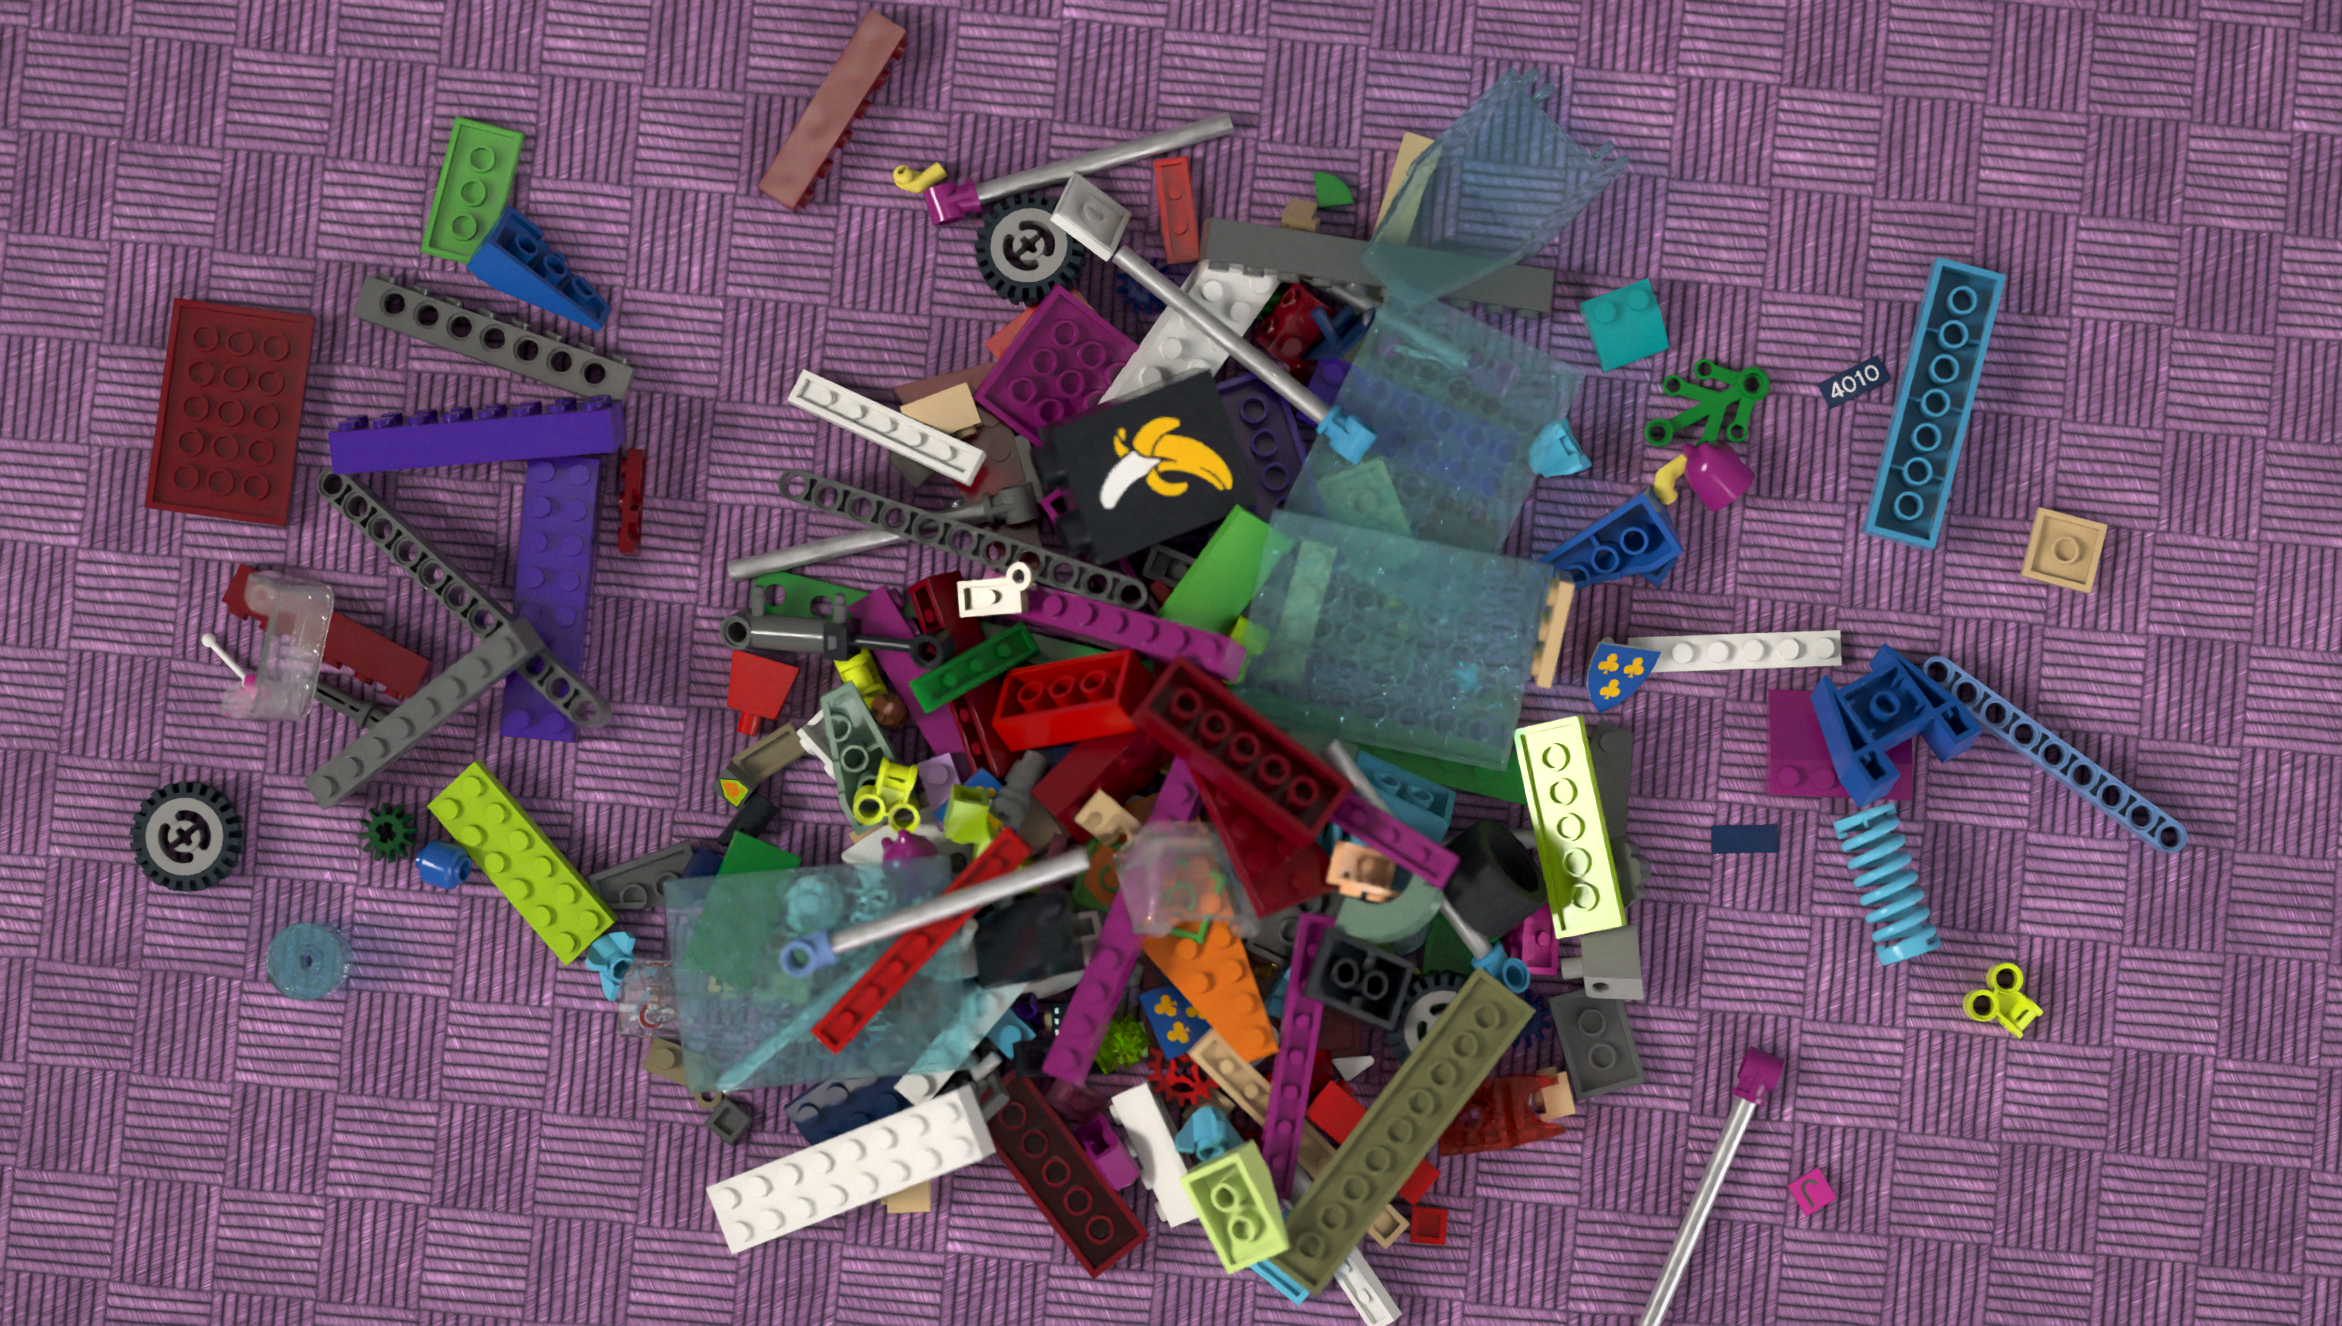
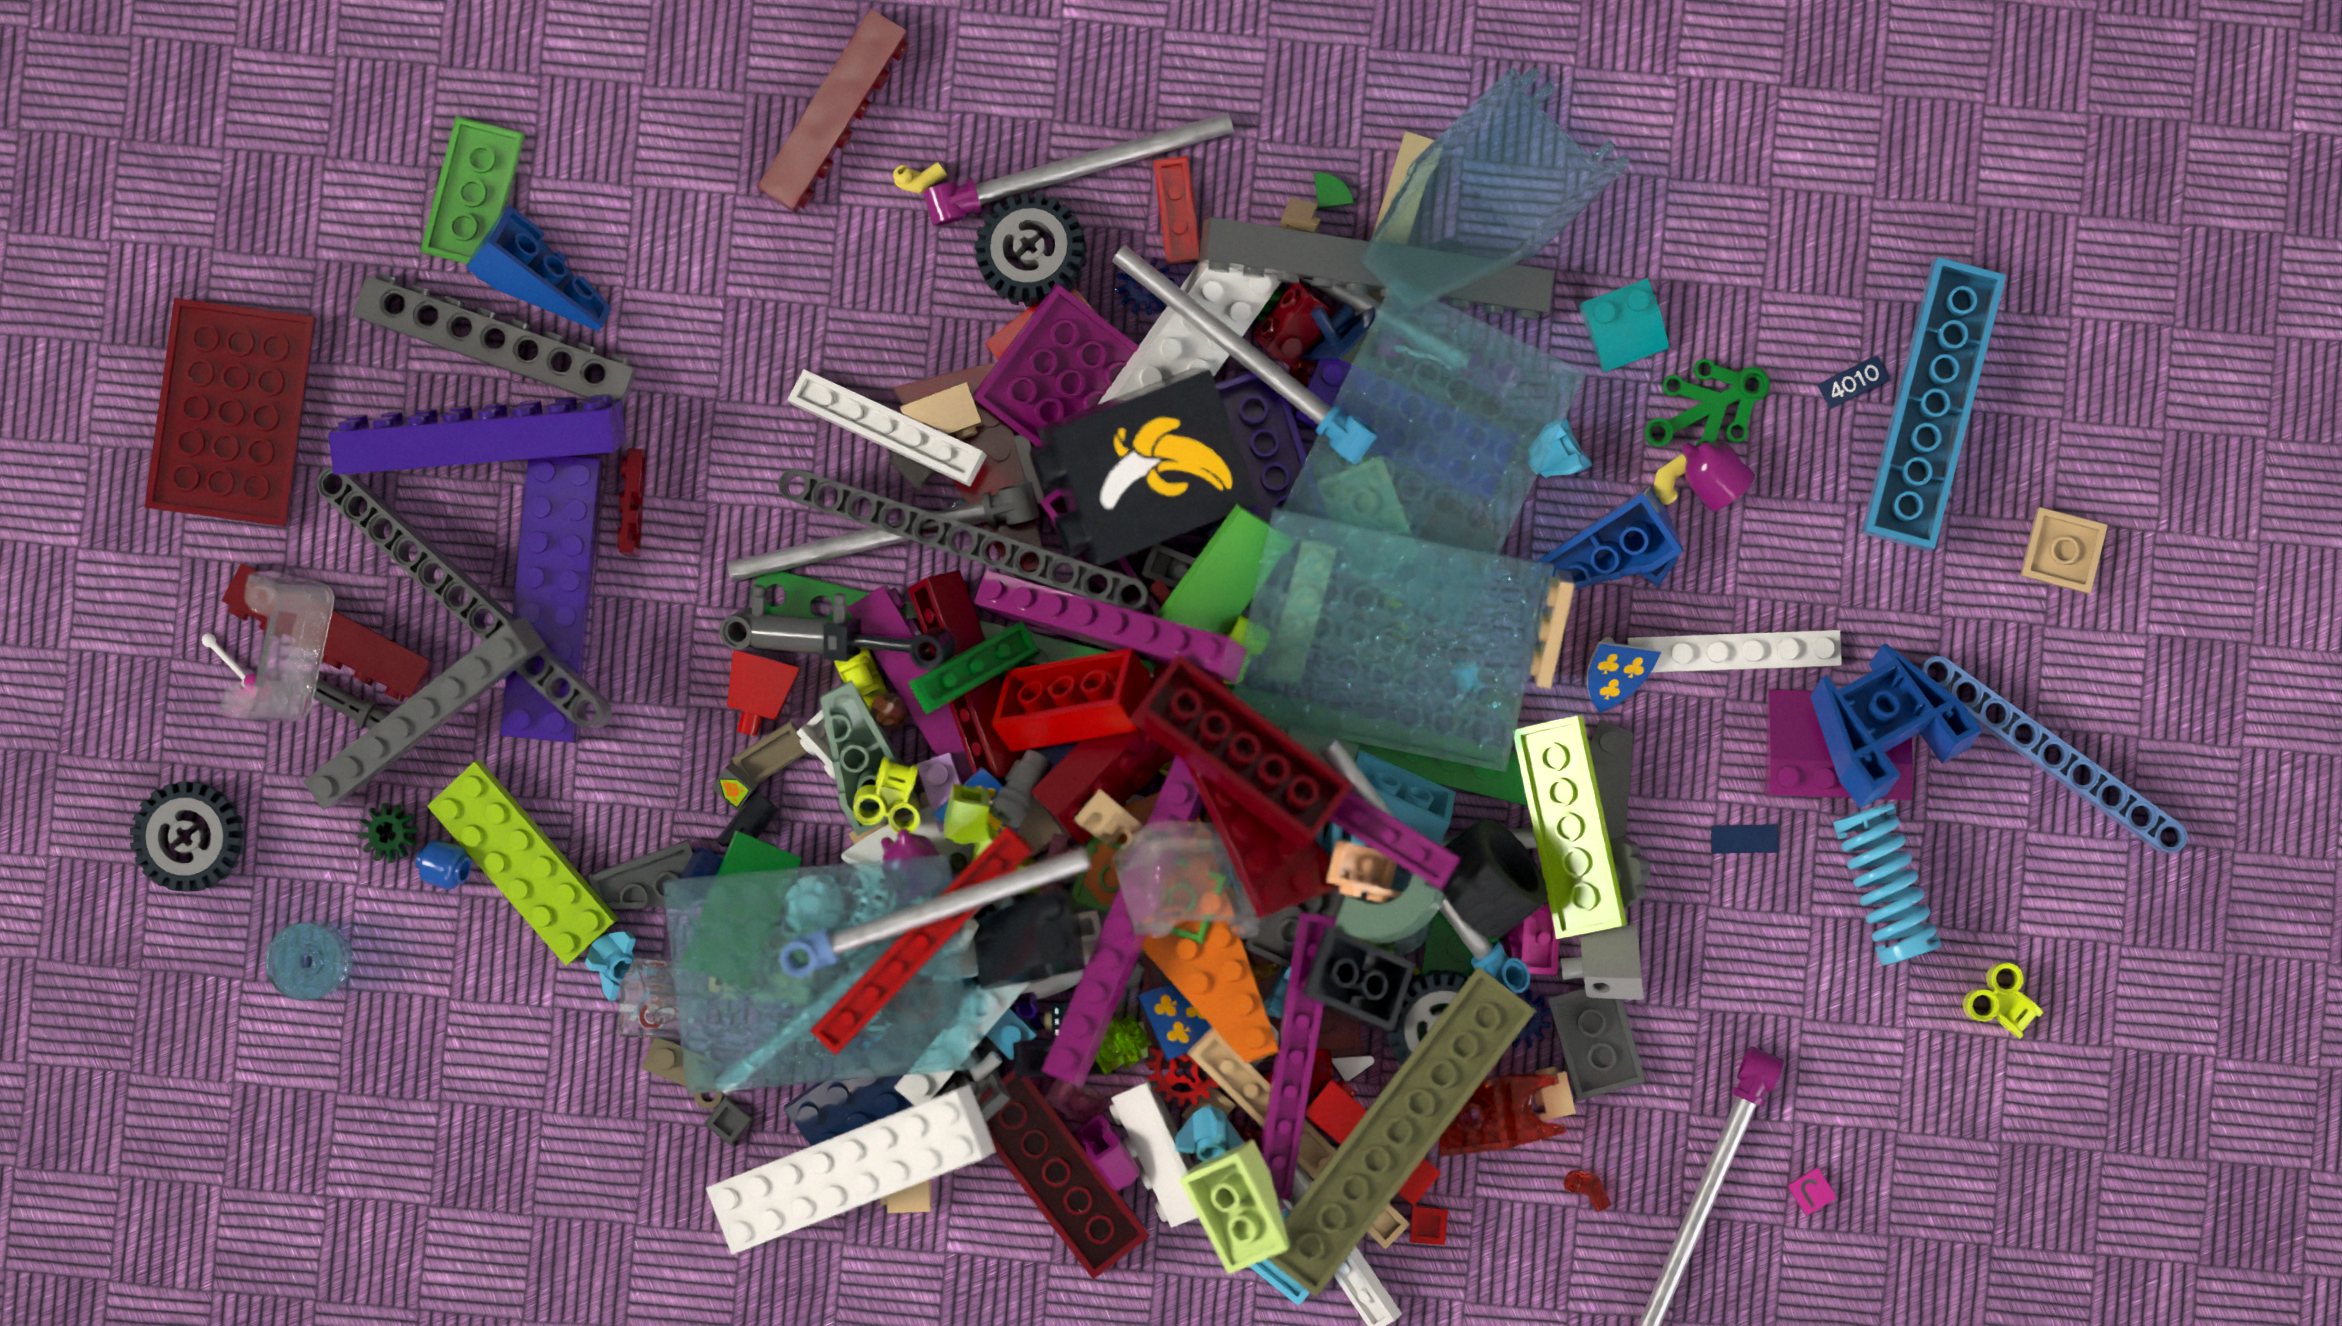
hinge [957,562,1035,617] -> none
white tile [1050,173,1132,262] -> none
none -> clear red arm [1563,1170,1611,1212]

